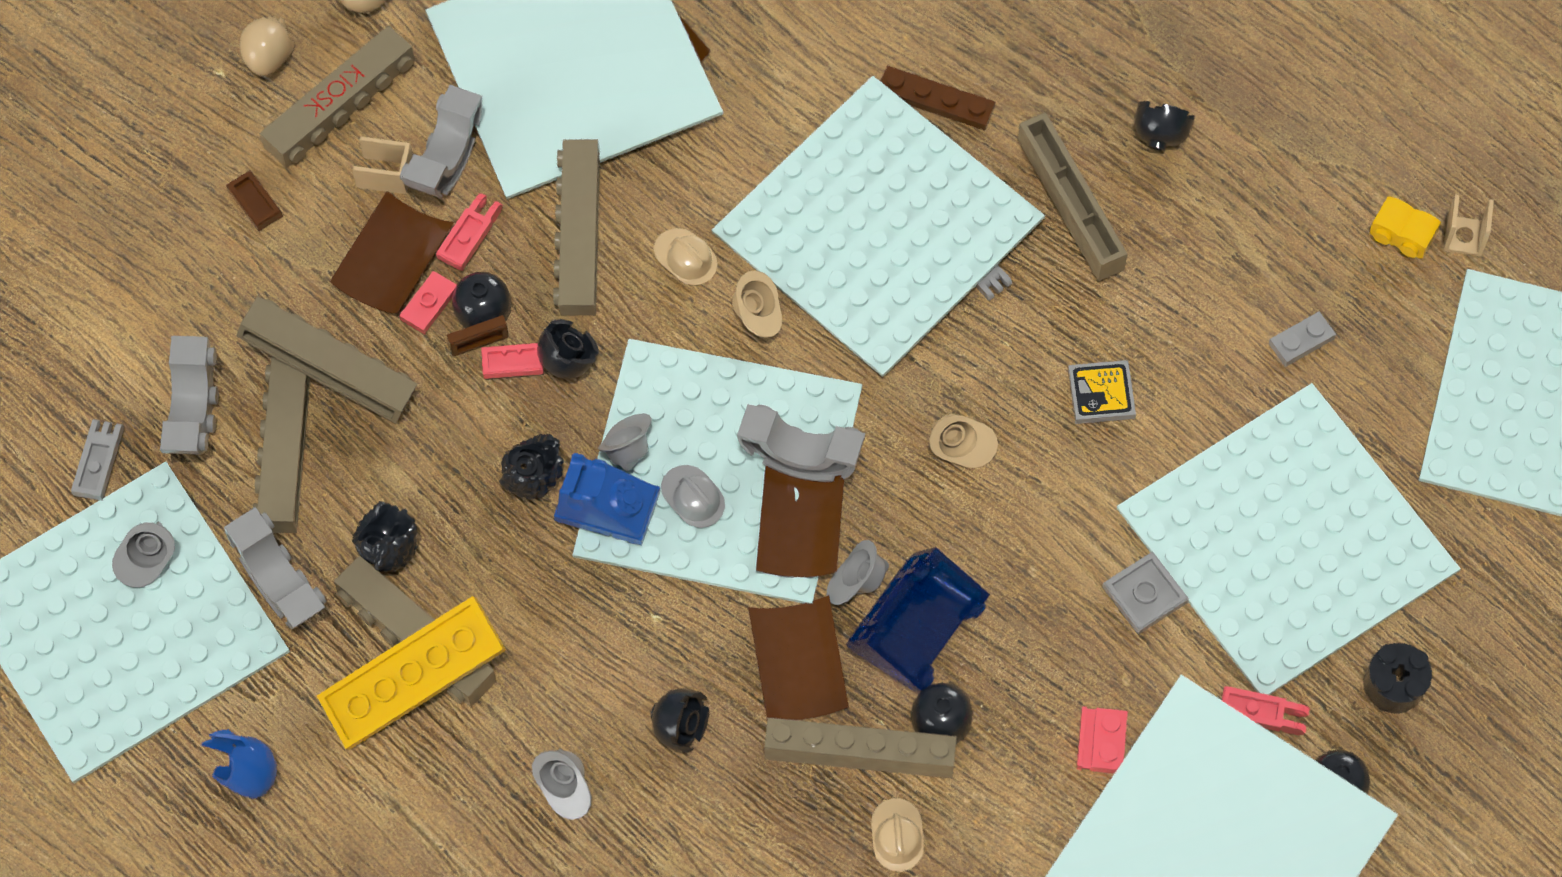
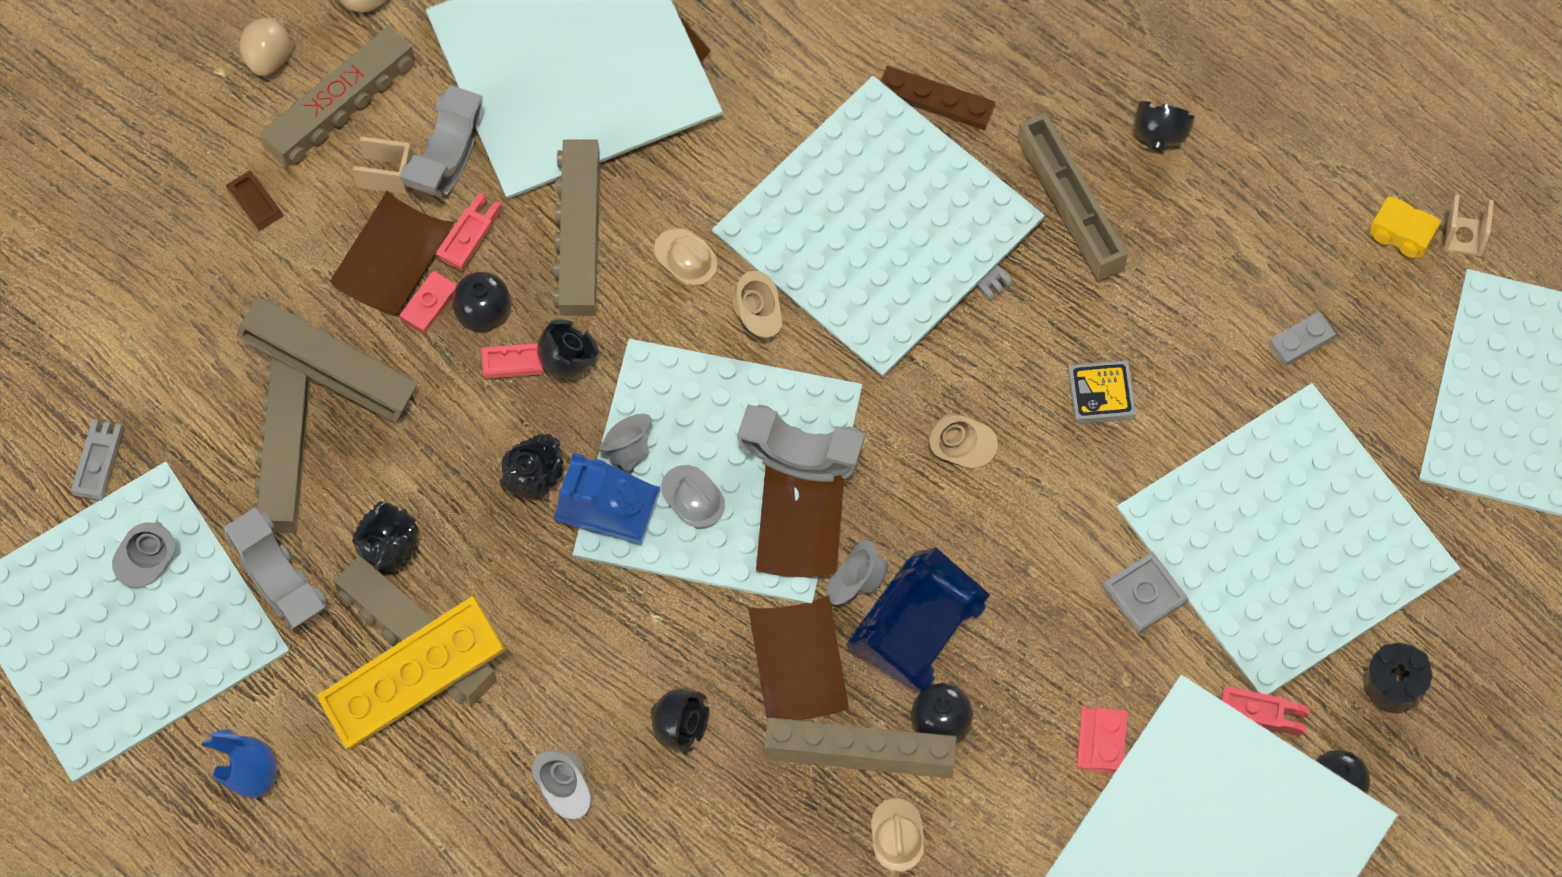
light grey brick [160,336,219,454] -> none
reddish brown tile [447,315,509,357] -> none

